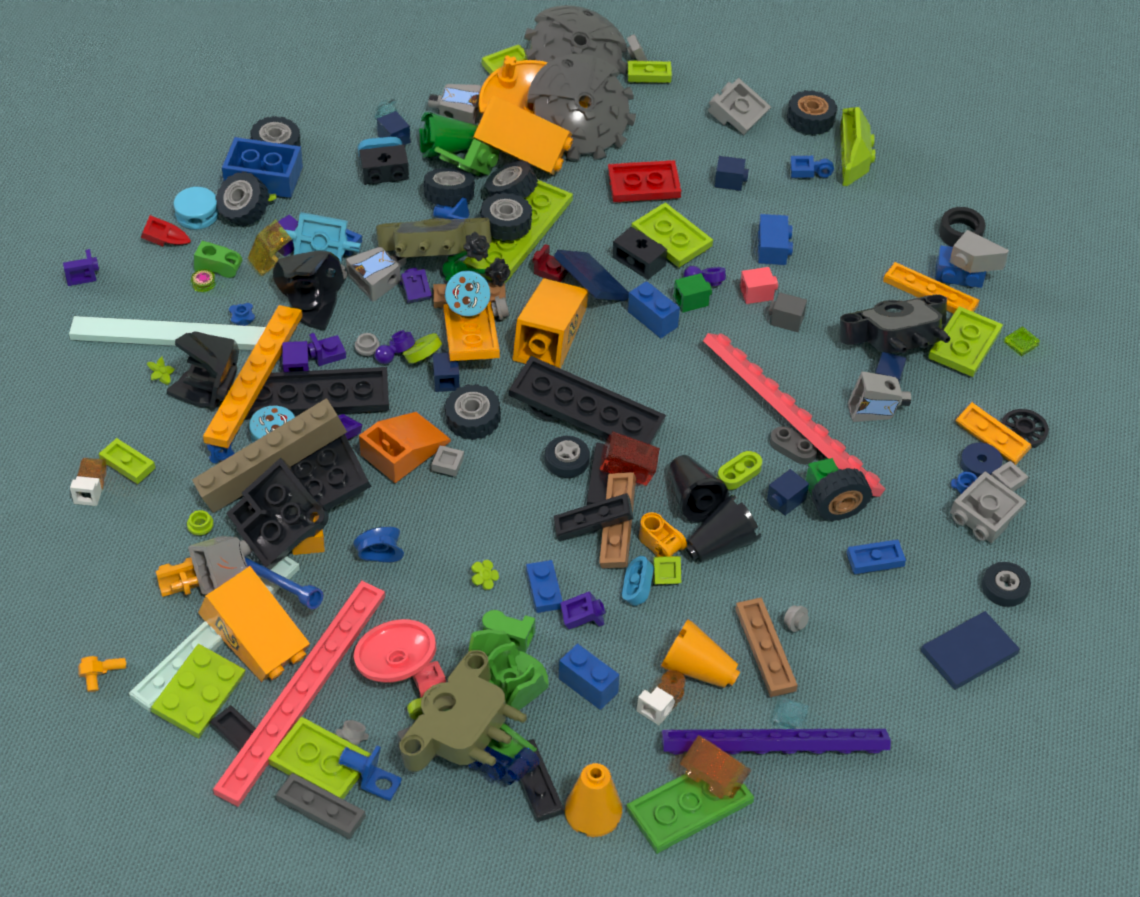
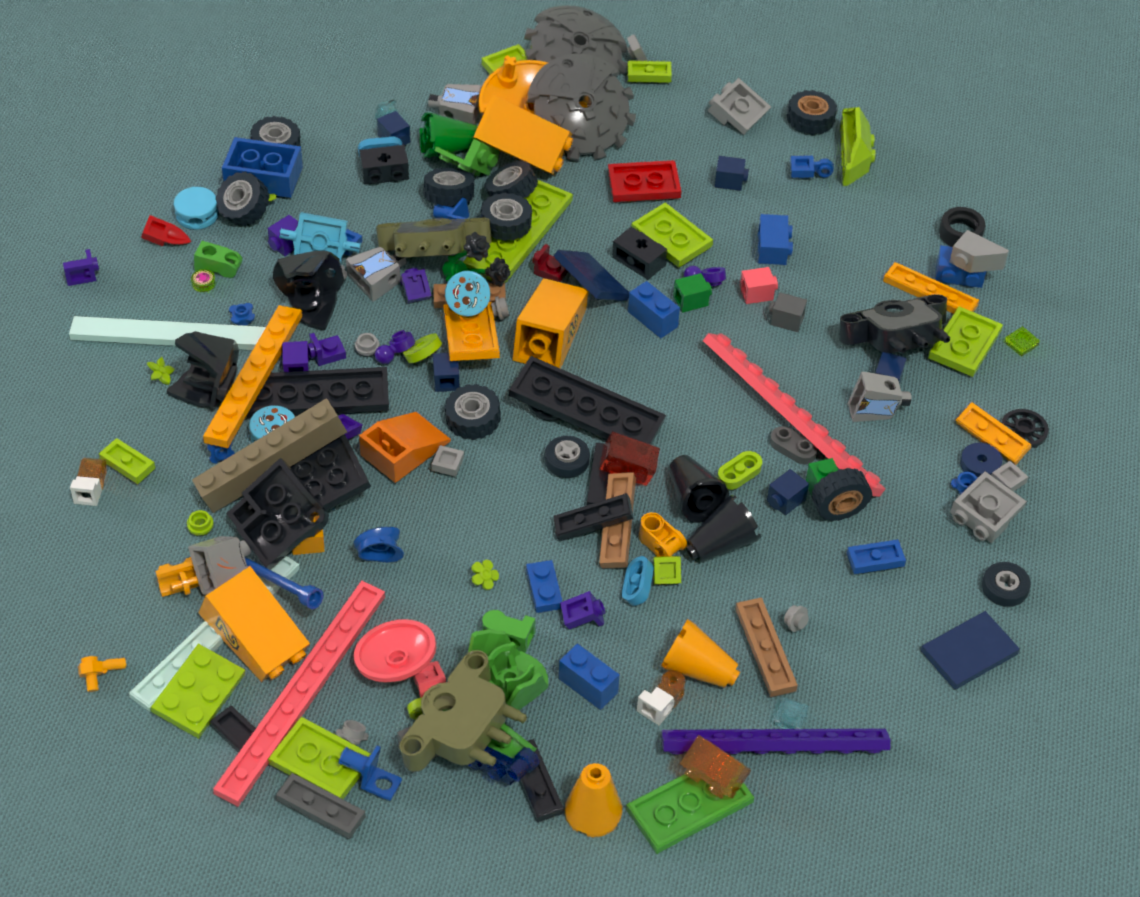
clear yellow slope [248,219,292,276] -> none

